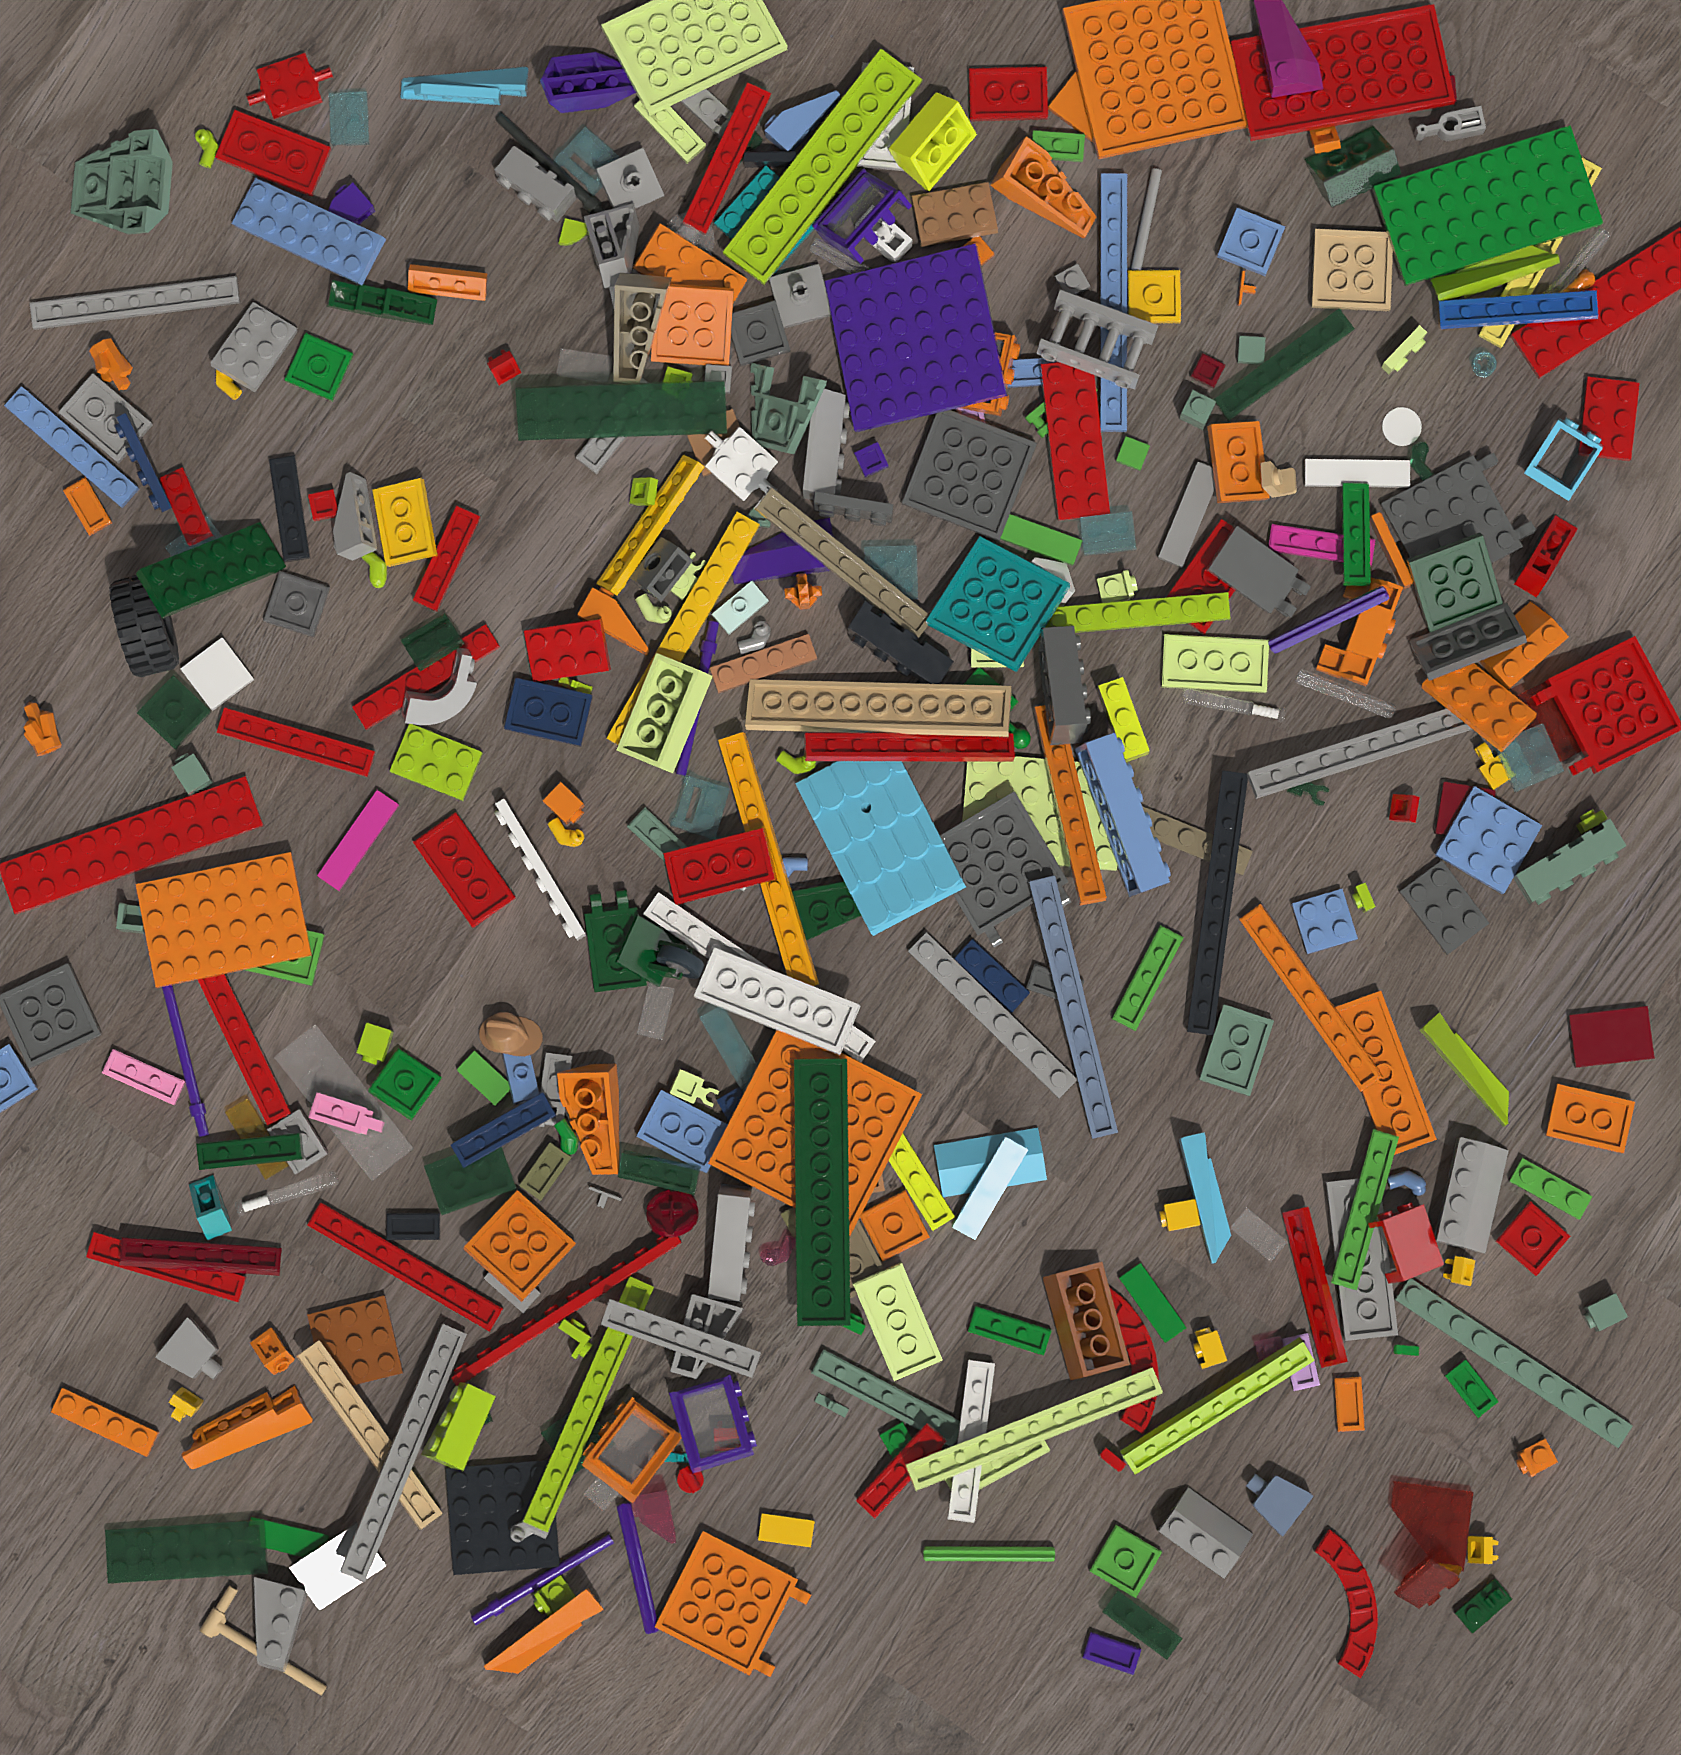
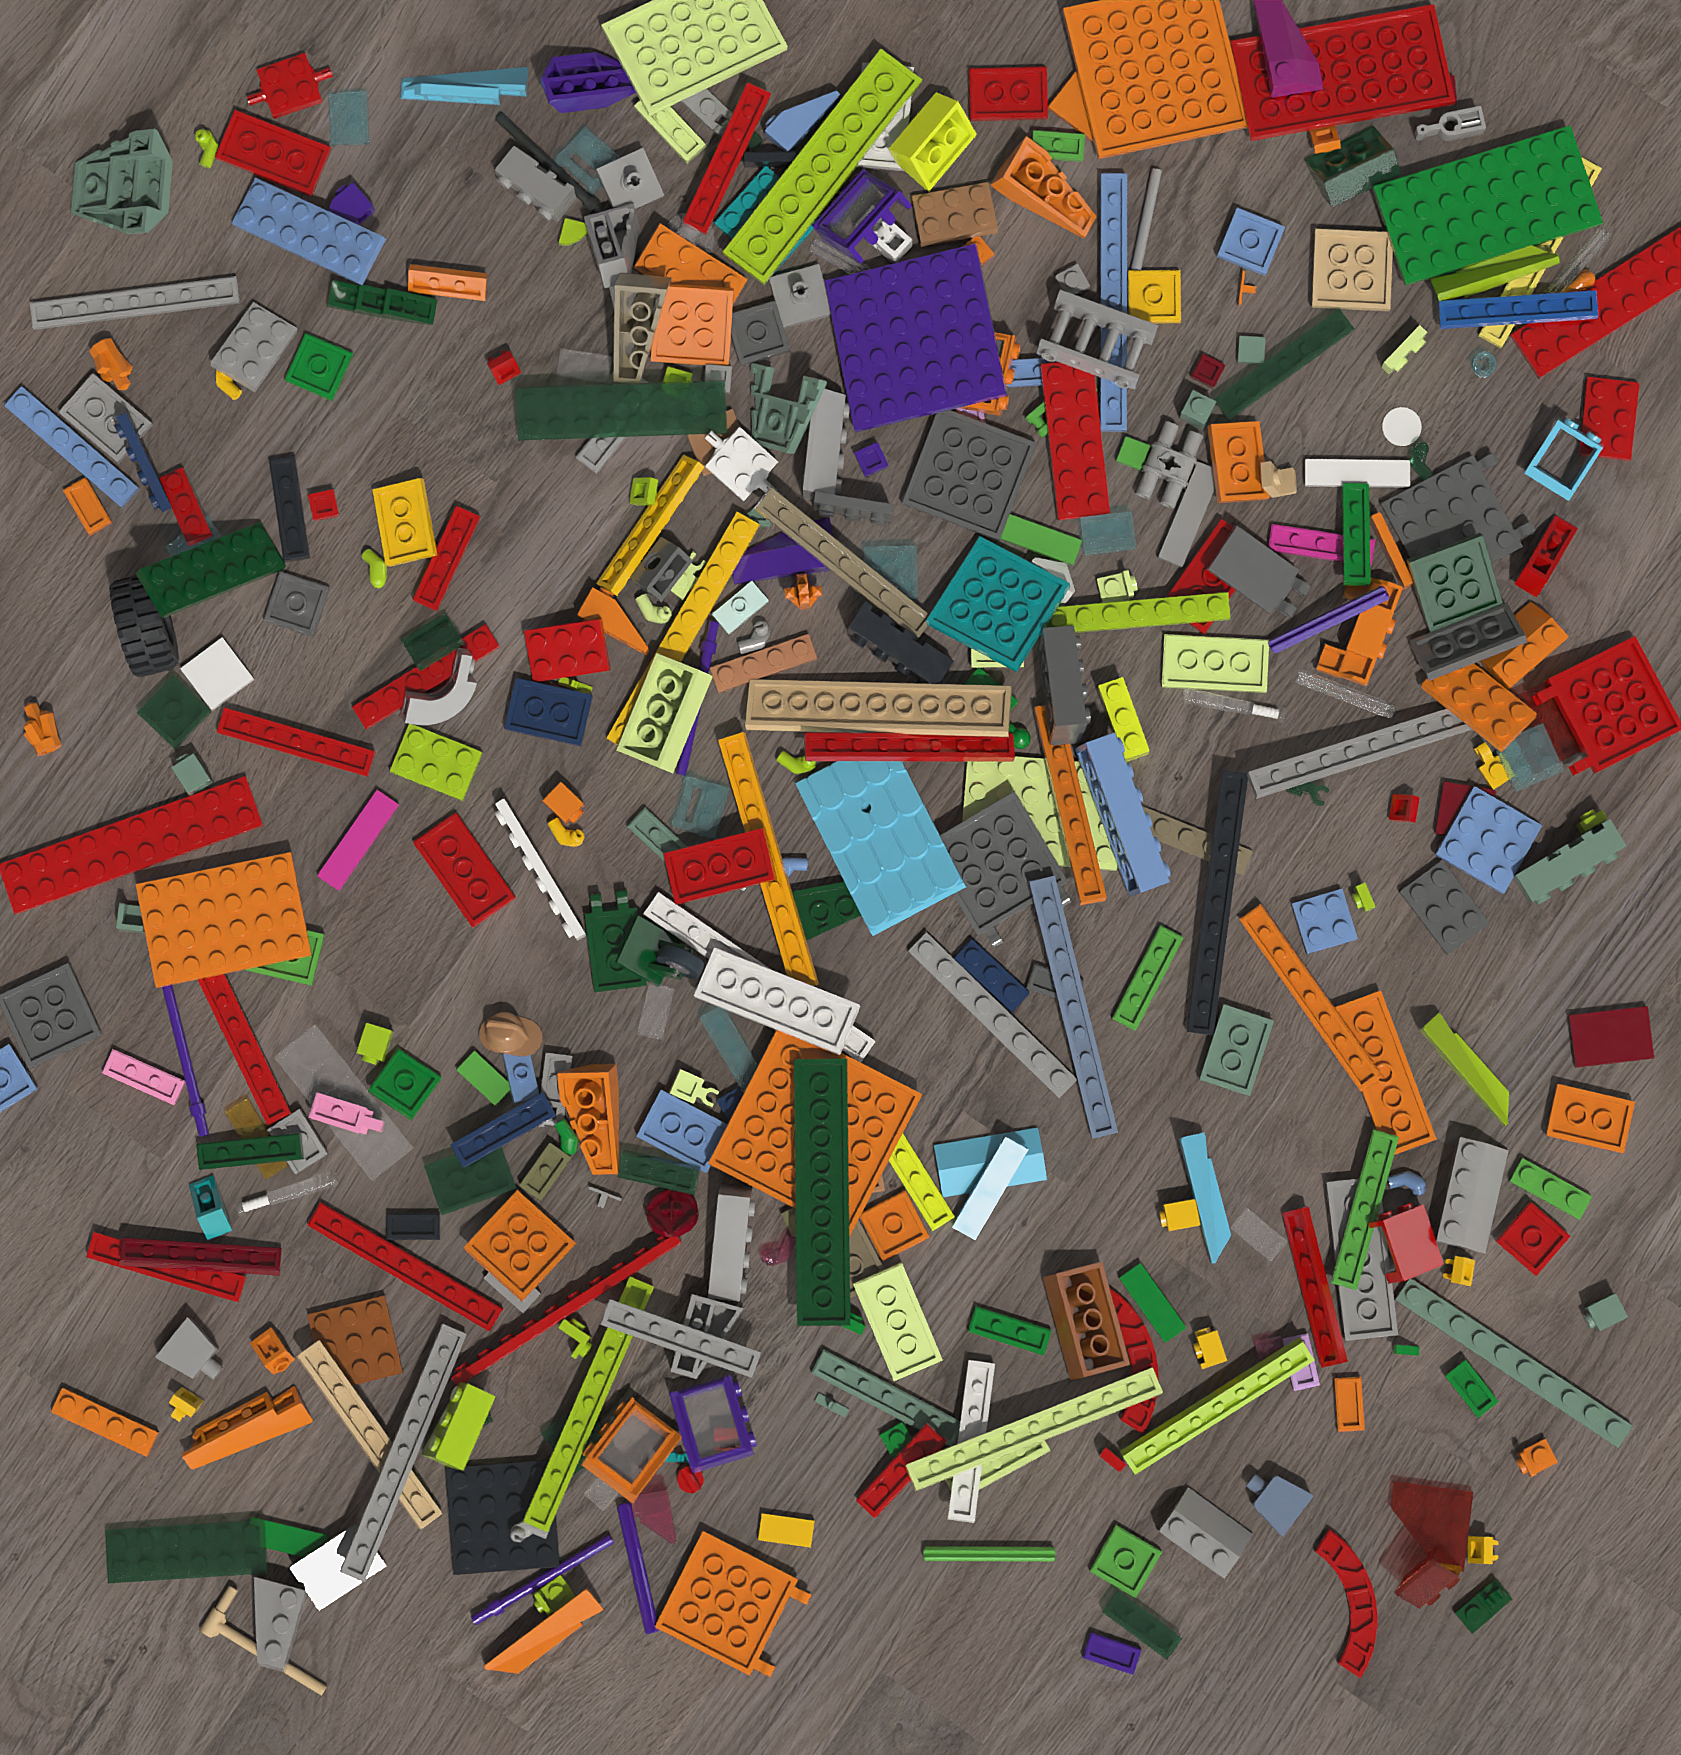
light grey slope [333,472,377,561] -> none
none -> light grey pin [1136,421,1203,509]

